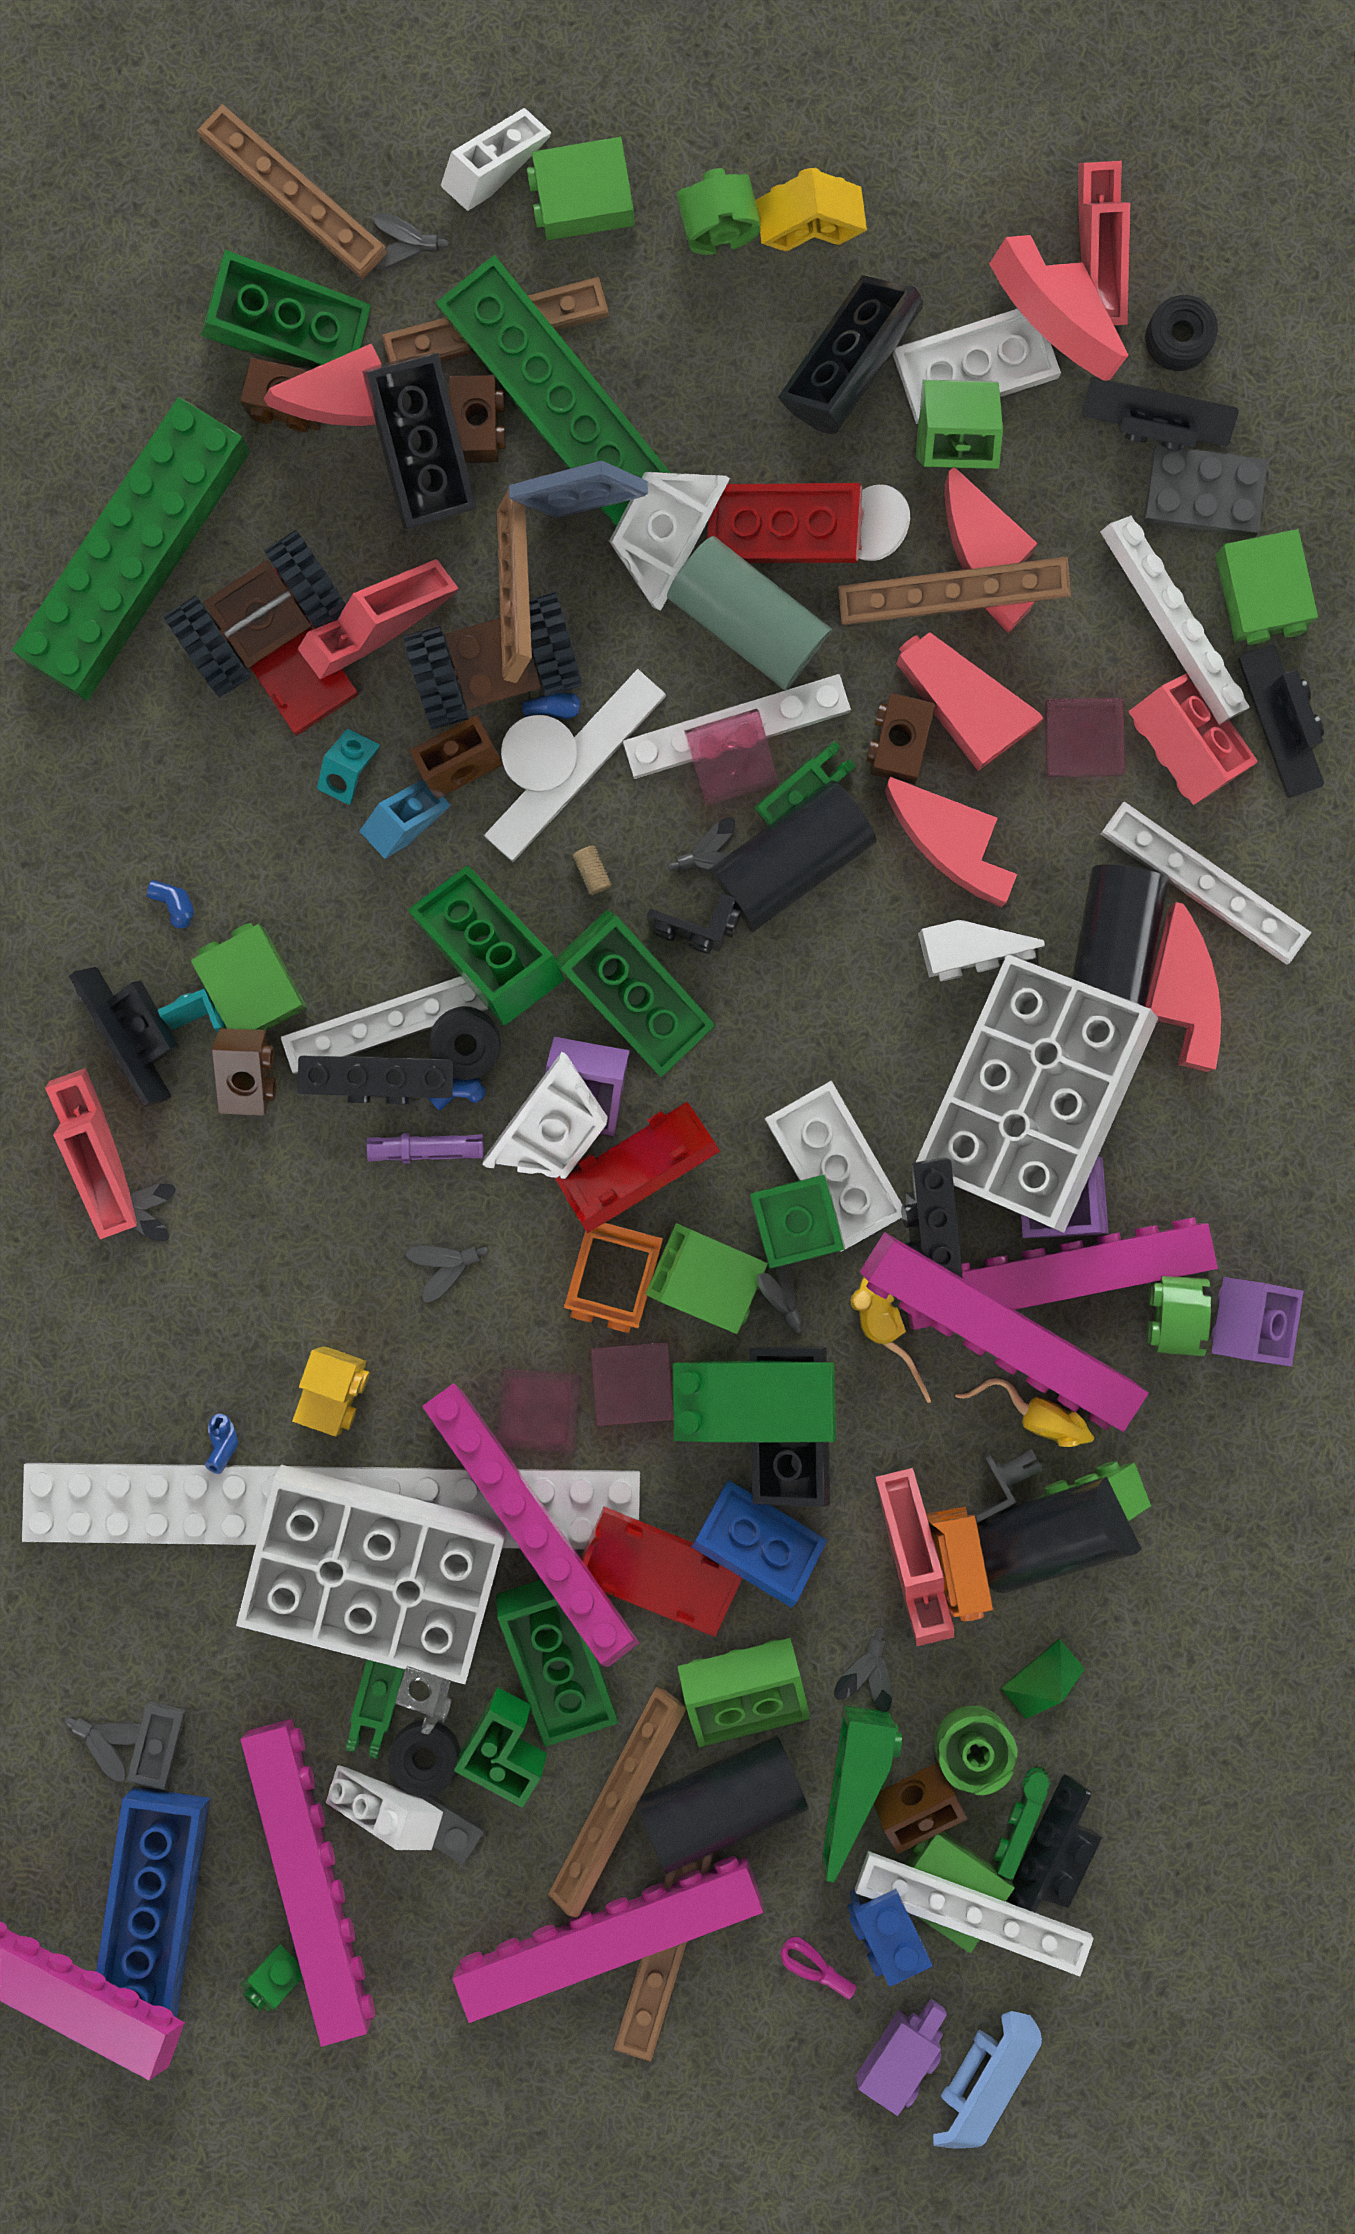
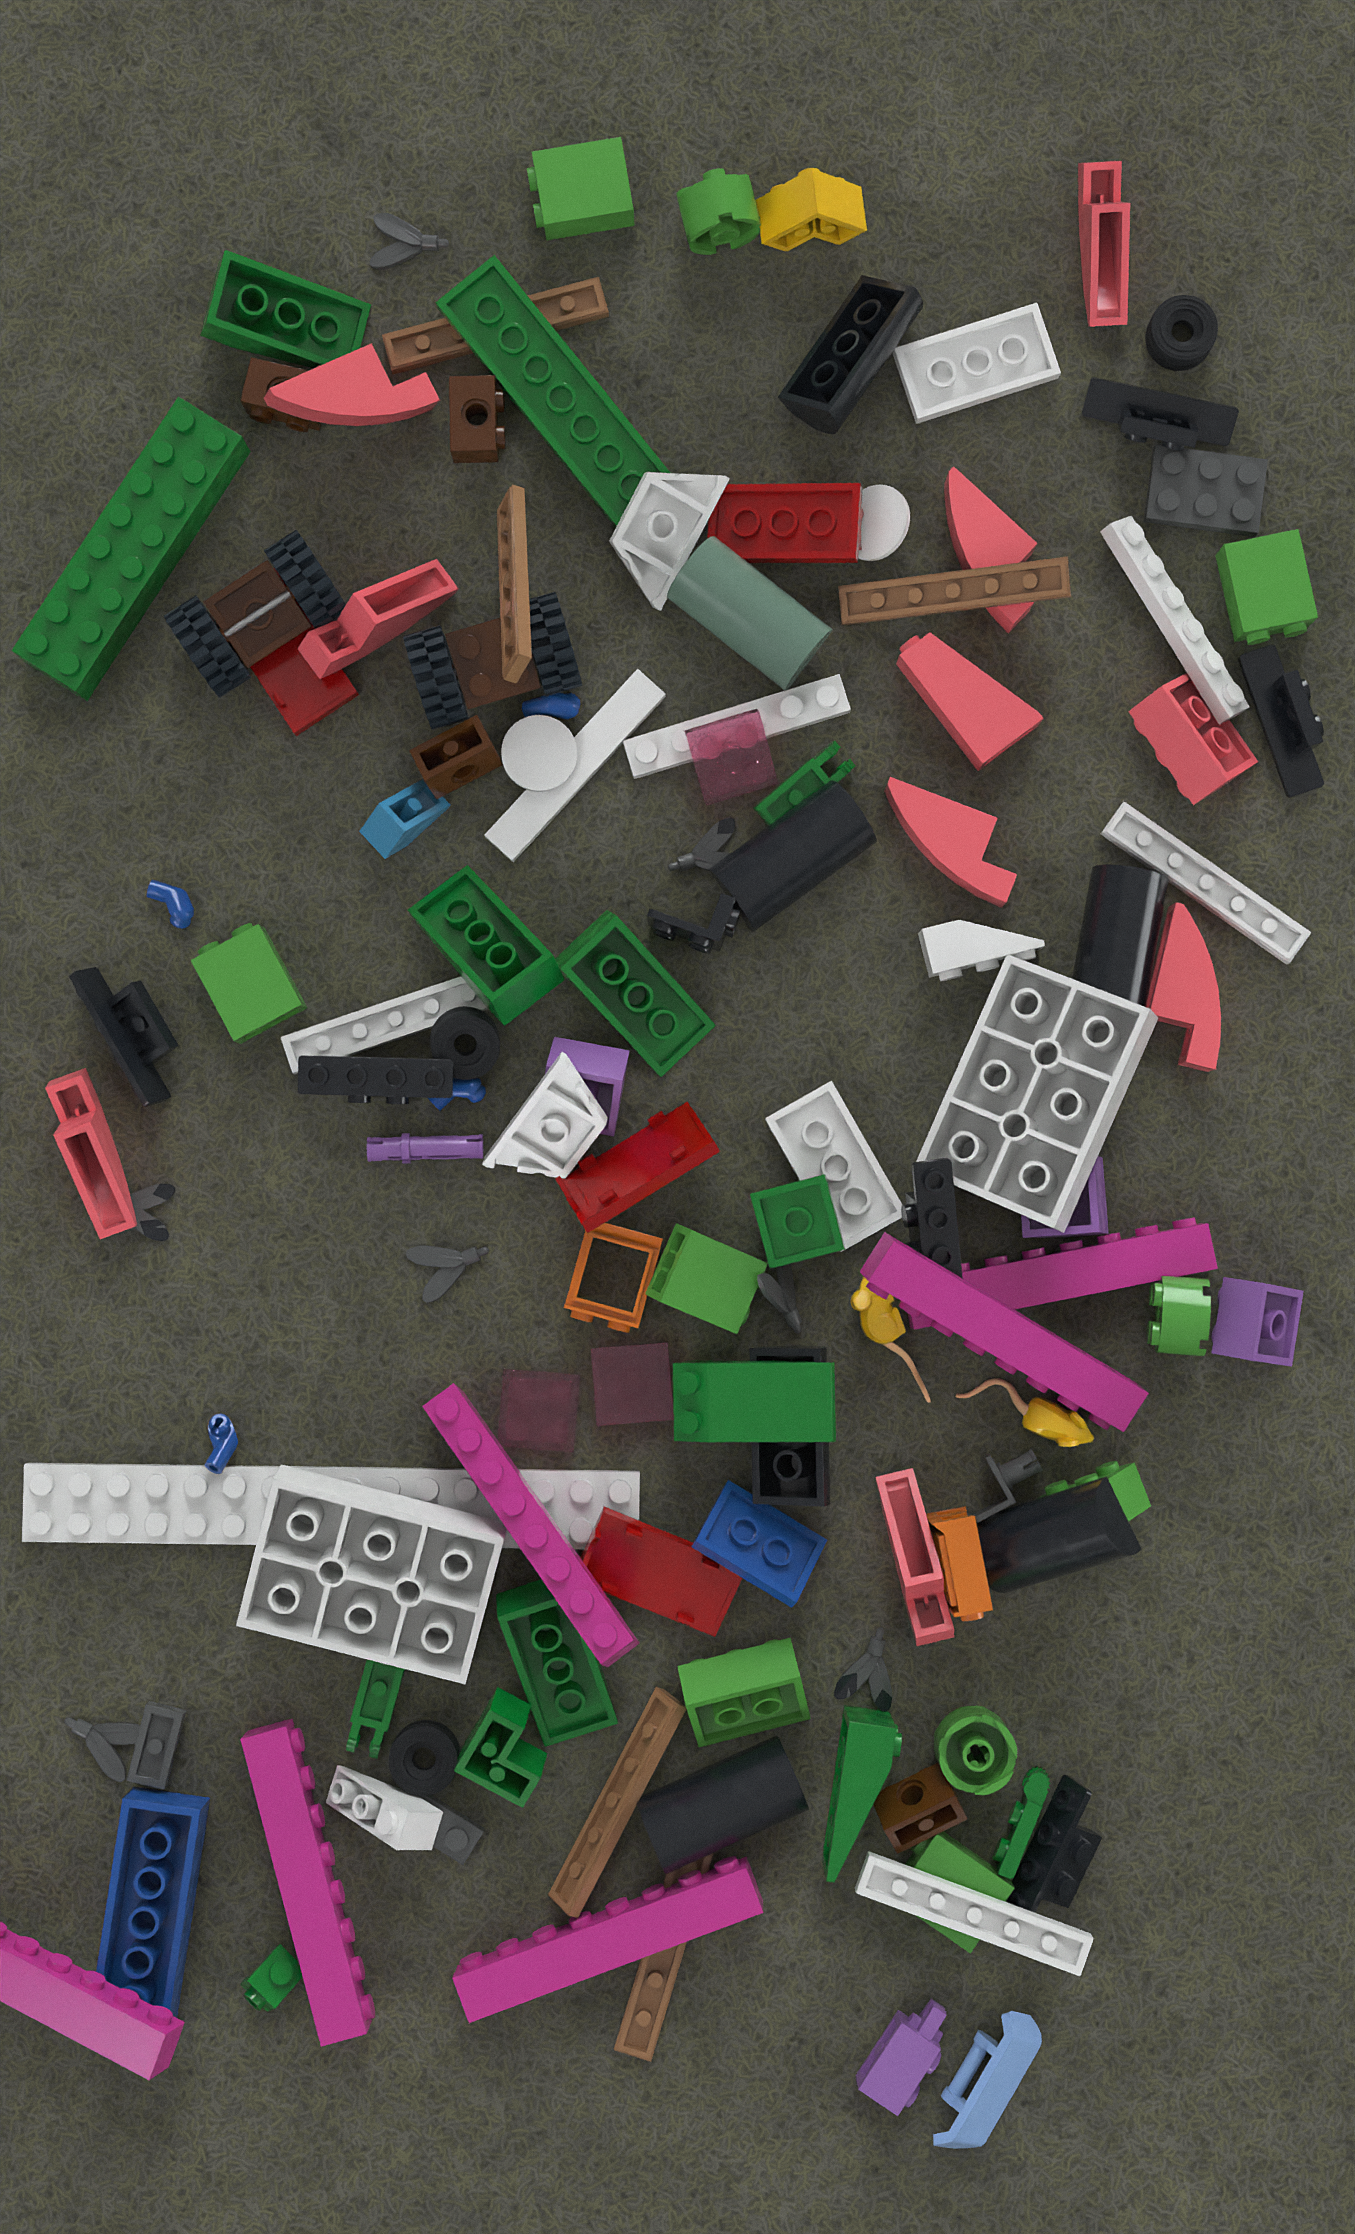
teal bracket [158,988,227,1033] -> none
medium nougat tile [197,104,388,280] -> none
reddish brown brick [212,1028,277,1116] -> none
yellow brick [292,1346,370,1437] -> none
teal bracket [317,729,380,805] -> none
black brick [362,353,477,529] -> none
clear bracket [395,1666,451,1735] -> none
white slope [441,108,551,211] -> none
sand blue tile [509,460,648,518] -> none
tan piece [573,846,612,895] -> none
dark pink piece [780,1937,856,2000] -> none
blue bracket [847,1889,933,1987] -> none
reddish brown brick [866,693,935,784] -> none
bright green slope [916,380,1003,469] -> none
coral slope [989,235,1128,381] -> none
green slope [1000,1639,1085,1719] -> none
clear pink plate [1045,698,1125,777] -> none

